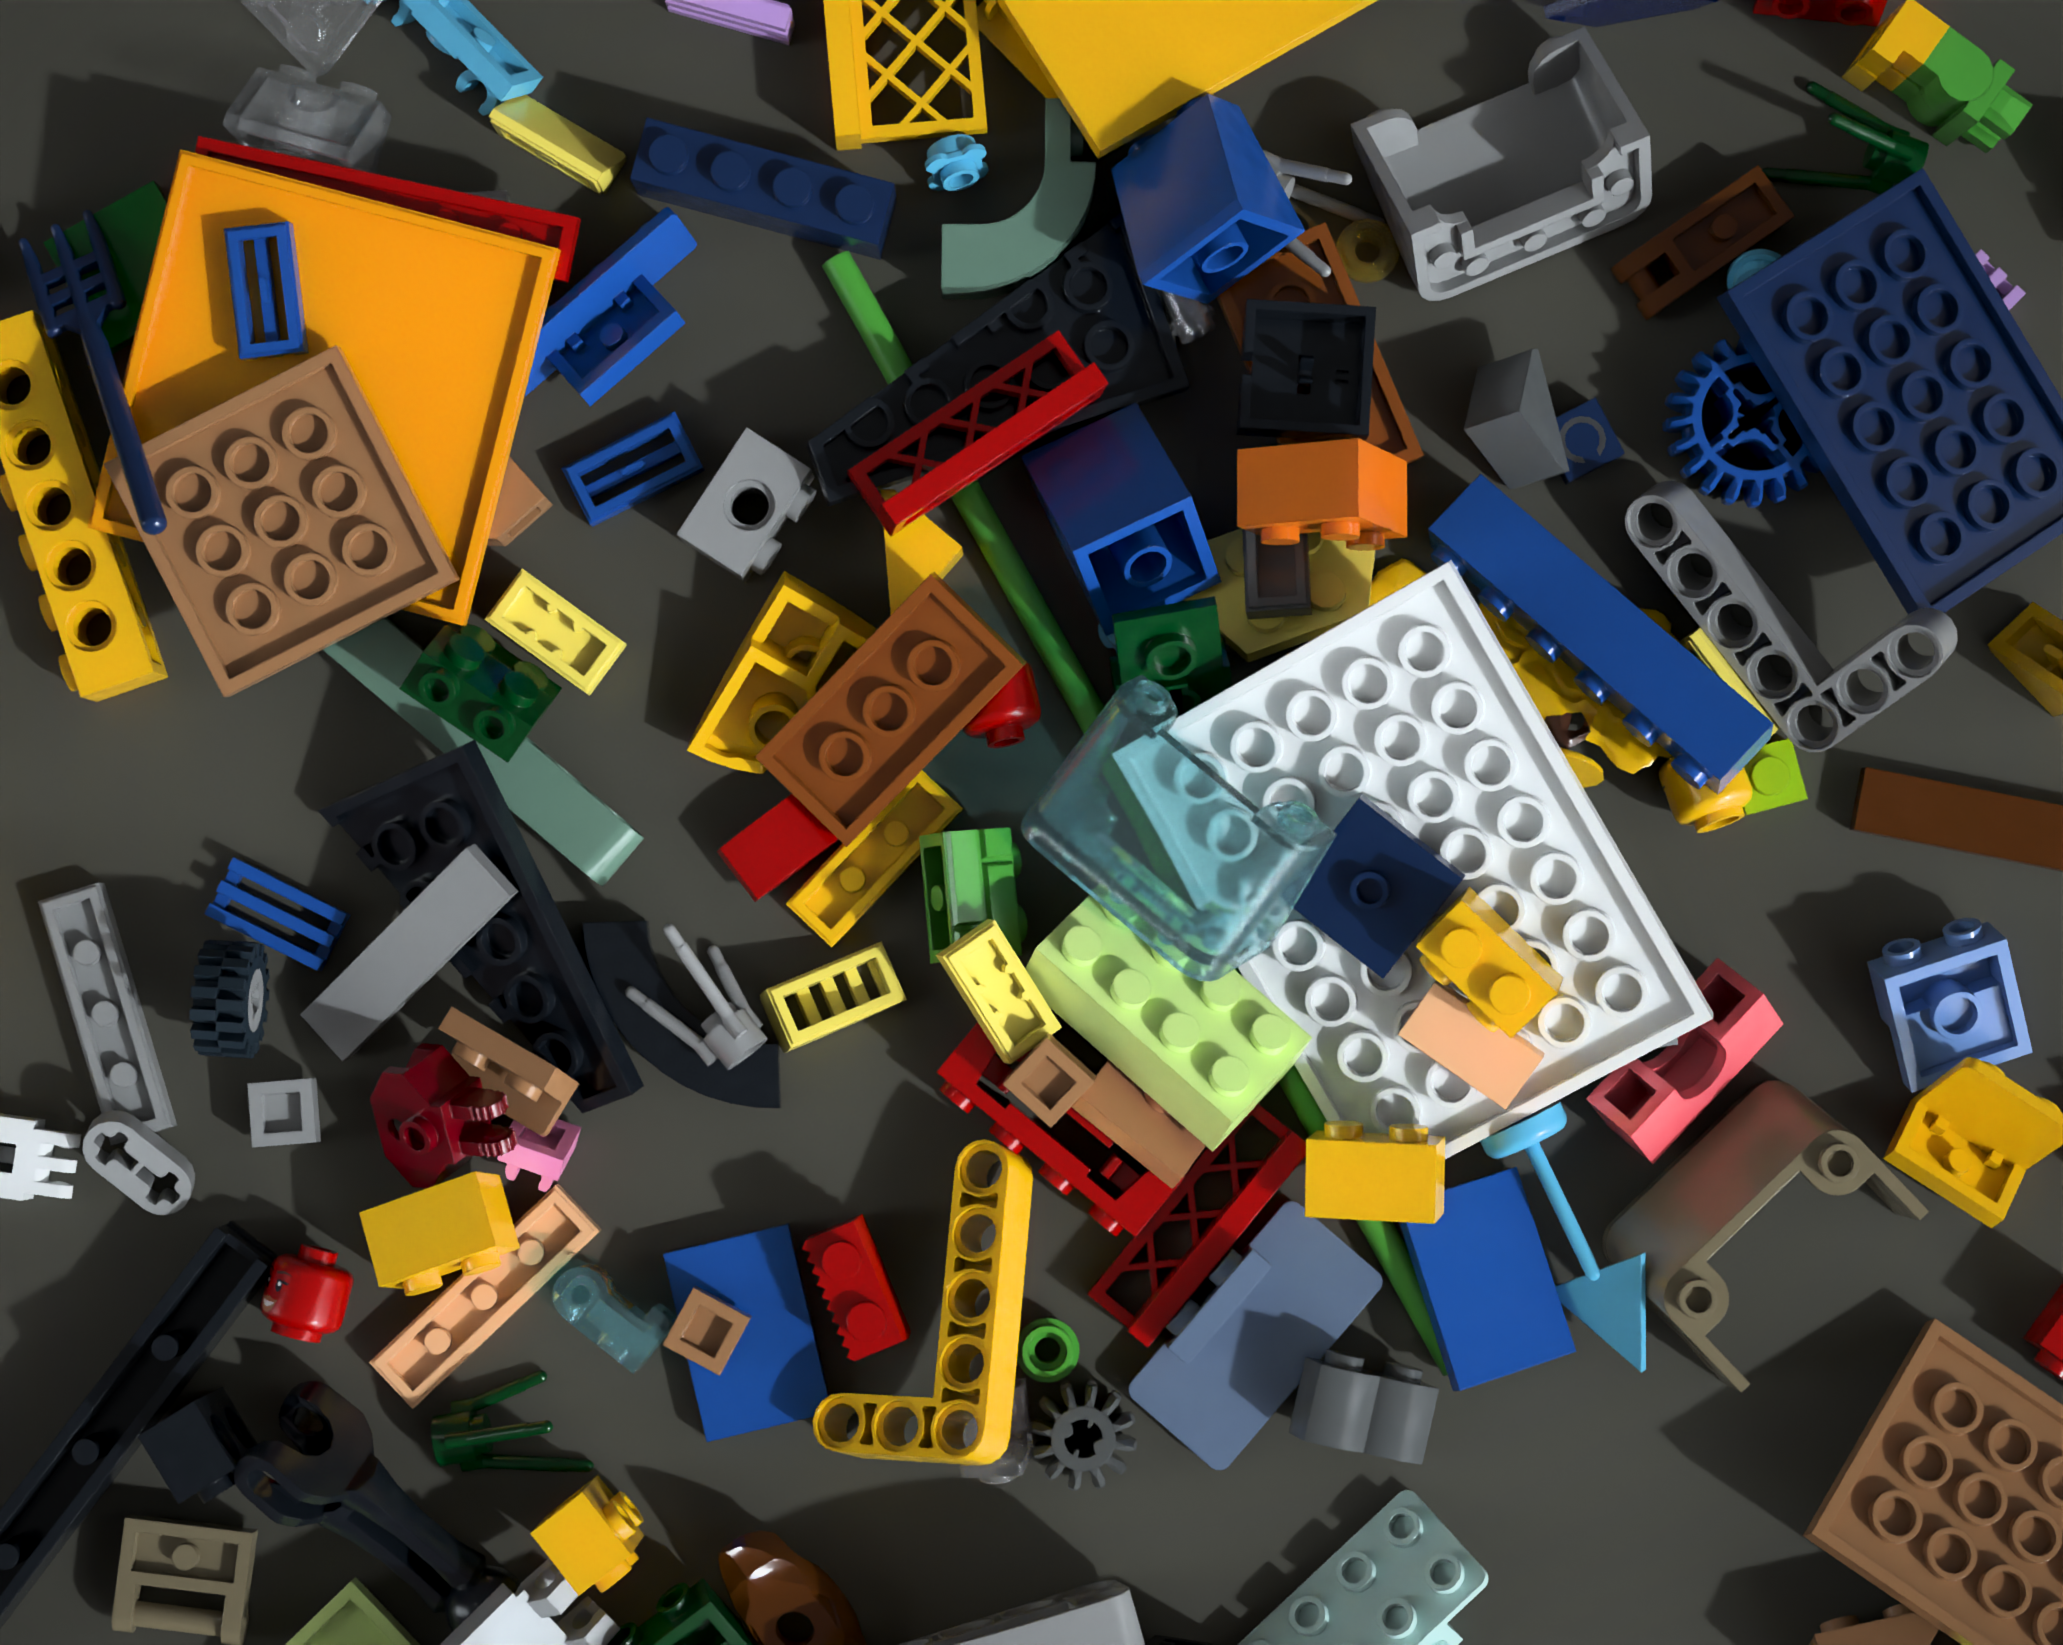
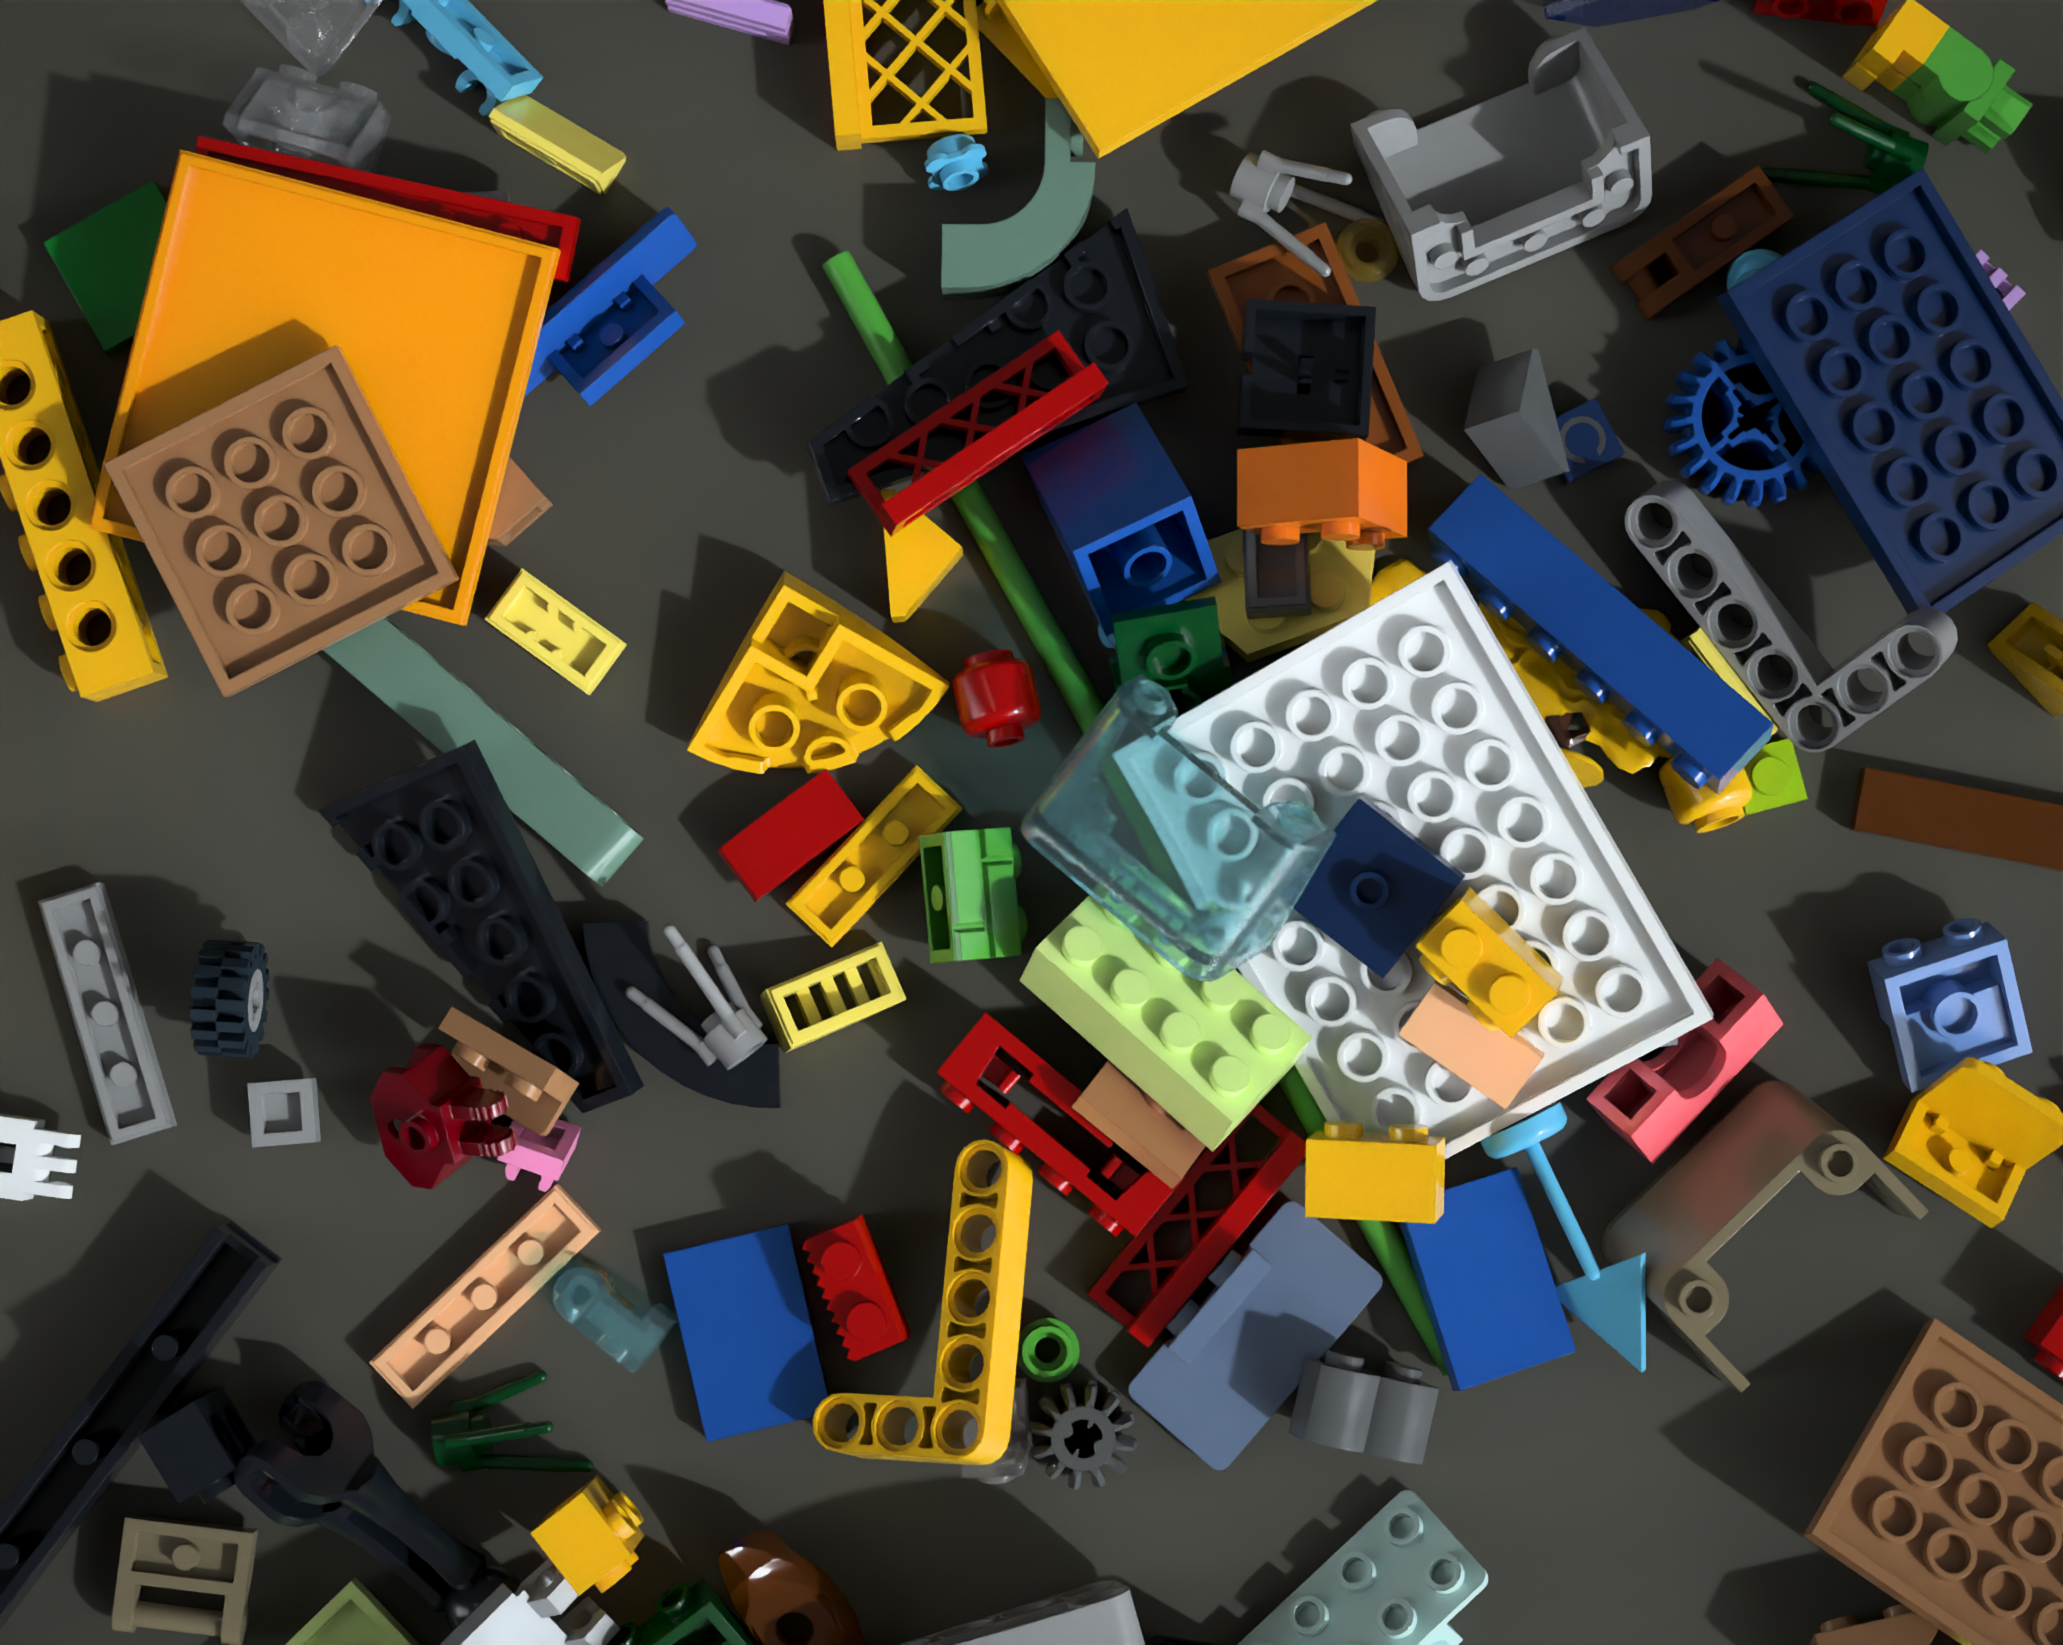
dark blue piece [18,210,167,535] -> none
light grey beam [82,1110,196,1215] -> none
blue tile [204,857,351,971] -> none
blue tile [224,221,309,361] -> none
red head [260,1243,354,1343] -> none
light grey tile [300,844,518,1062] -> none
yellow brick [359,1171,520,1296] -> none
dark green plate [399,623,562,763] -> none
blue tile [561,411,705,527] -> none
dark blue brick [630,118,897,260] -> none
medium nougat plate [663,1286,752,1376] -> none
light grey brick [677,427,817,583] -> none
dark orange plate [755,572,1027,847] -> none
light yellow plate [936,919,1062,1064] -> none
medium nougat plate [1003,1032,1096,1128] -> none
blue slope [1111,93,1306,304] -> none
clear pin [1156,289,1216,344] -> none

